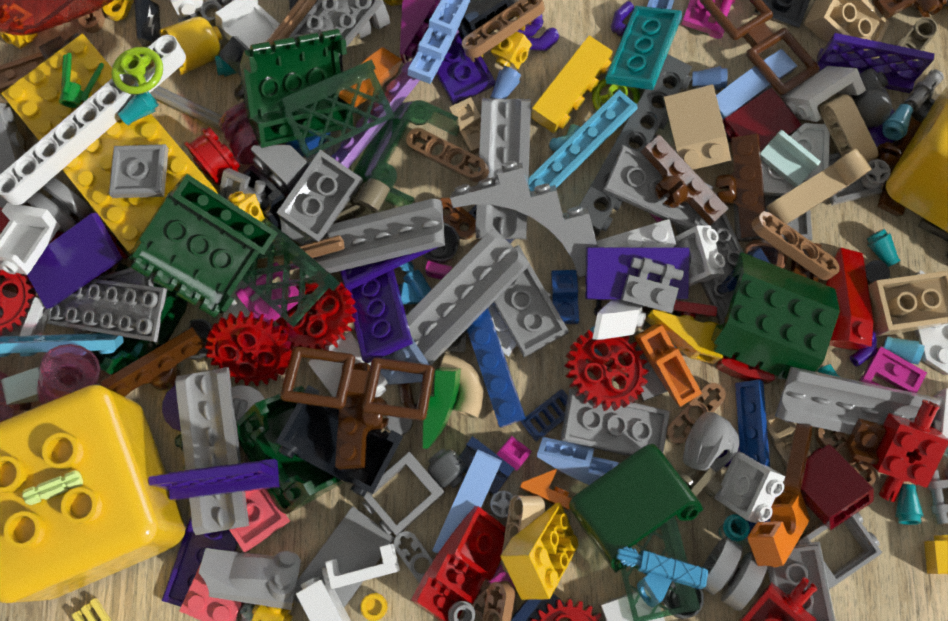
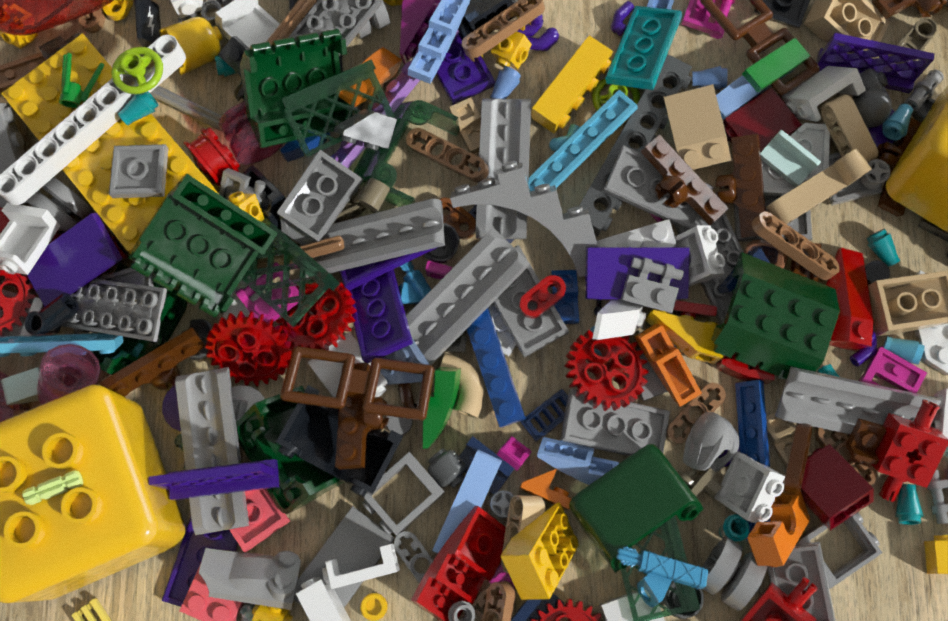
light grey slope [251,145,309,196] -> none
none -> black piece [24,293,80,335]
none -> slope [334,109,397,150]
none -> red plate [520,275,566,319]
none -> green tile [742,38,810,93]

